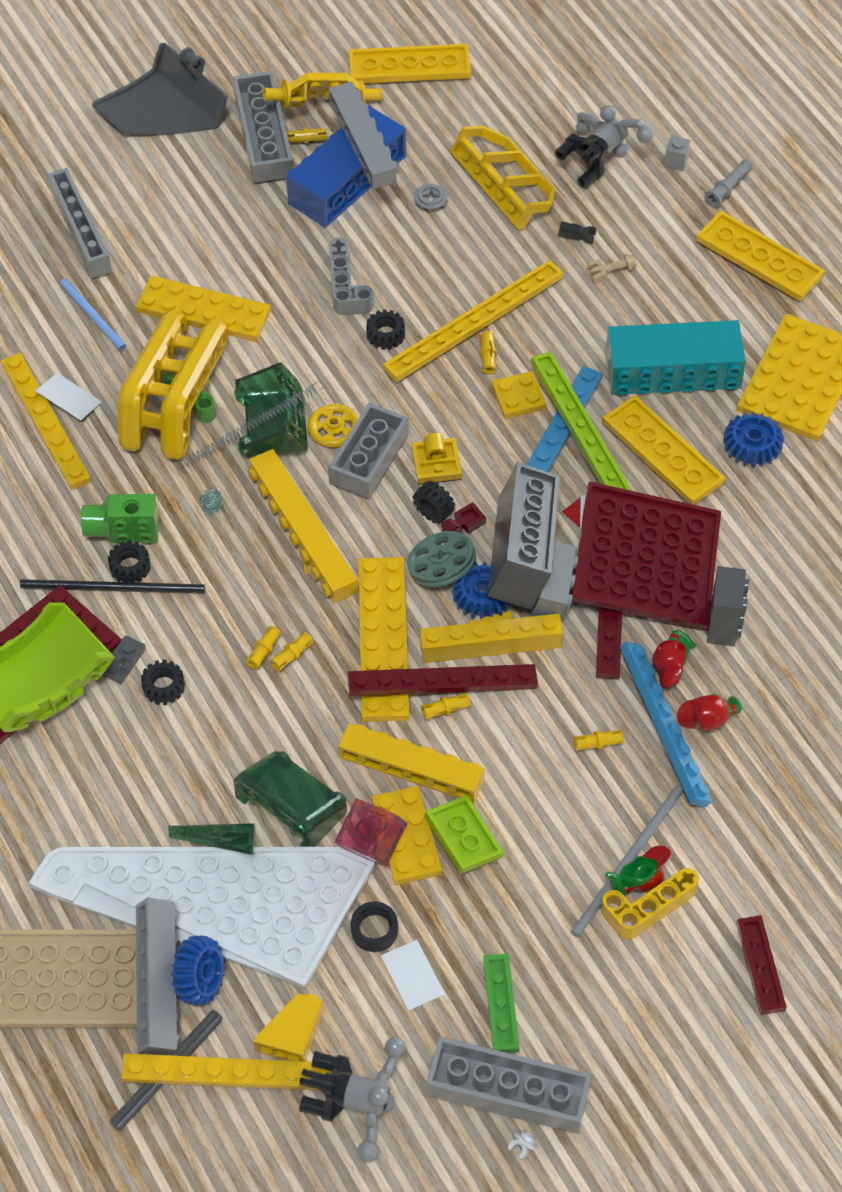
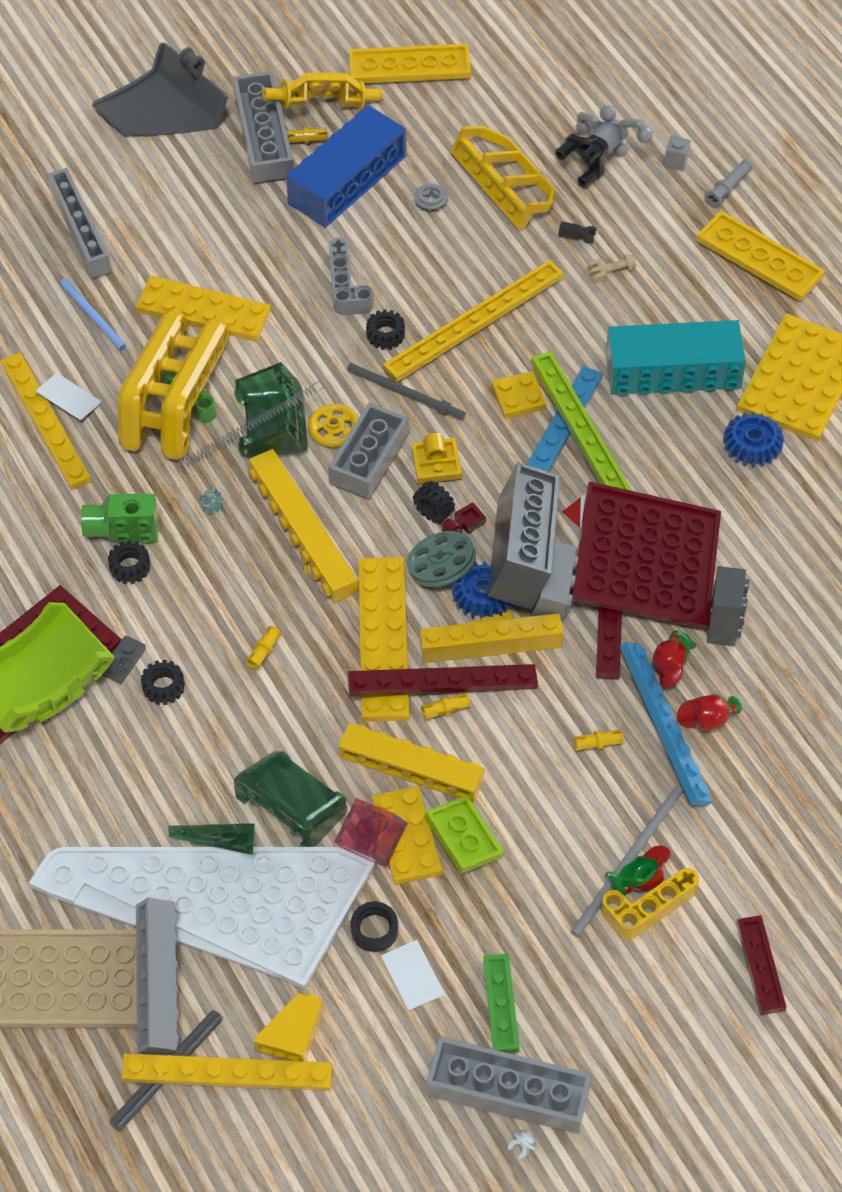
black piece [20,579,205,593] -> none
blue gear [171,935,225,1005] -> none
yellow pin [269,632,314,672] -> none
wheel [299,1037,405,1162] -> none
light grey brick [329,82,399,189] -> none
yellow pin [480,331,497,374] -> none
yellow plate [602,395,726,505] -> none
none -> dark grey bar [347,363,466,420]

